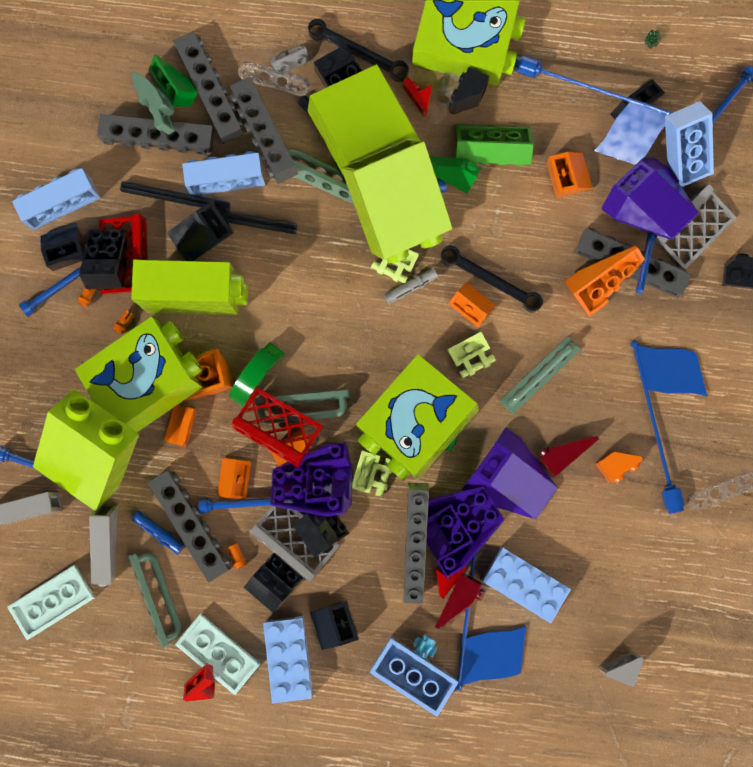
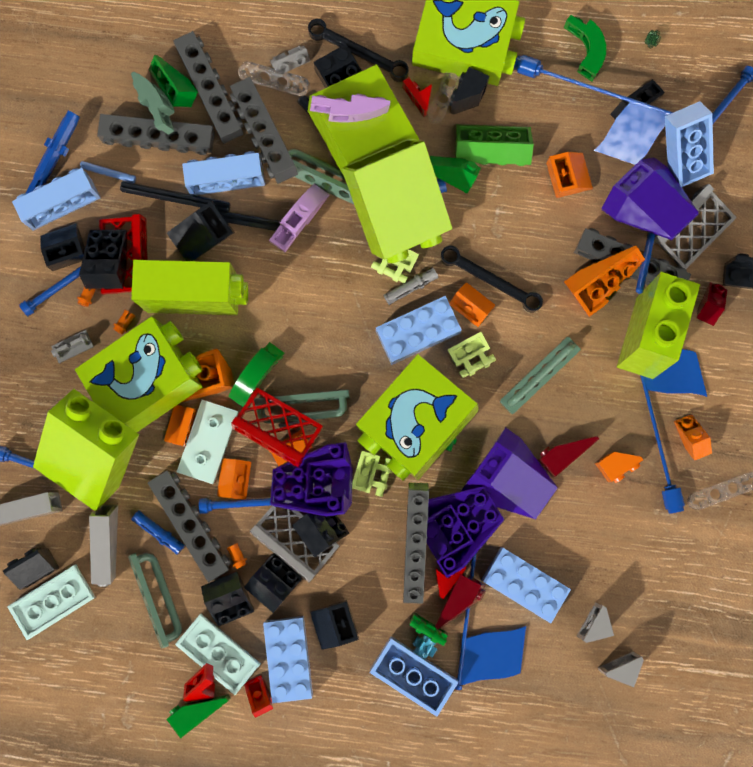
none -> black slope [2,547,60,590]
none -> blue piece [26,110,80,194]
none -> light grey hinge [51,330,94,363]
none -> medium blue bar [80,161,136,183]
none -> green slope [166,695,231,739]
none -> light aqua plate [177,400,238,484]
none -> black slope [201,572,255,627]
none -> red slope [244,675,273,718]
none -> lavender slope [269,184,329,252]
none -> lavender slope [310,94,390,122]
none -> light blue brick [376,296,462,365]
none -> green plate [409,612,448,646]
none -> green arch [564,15,606,82]
none -> light grey slope [577,602,614,643]
none -> lime brick [616,272,700,379]
none -> orange slope [674,414,712,461]
none -> dark red slope [696,282,728,326]

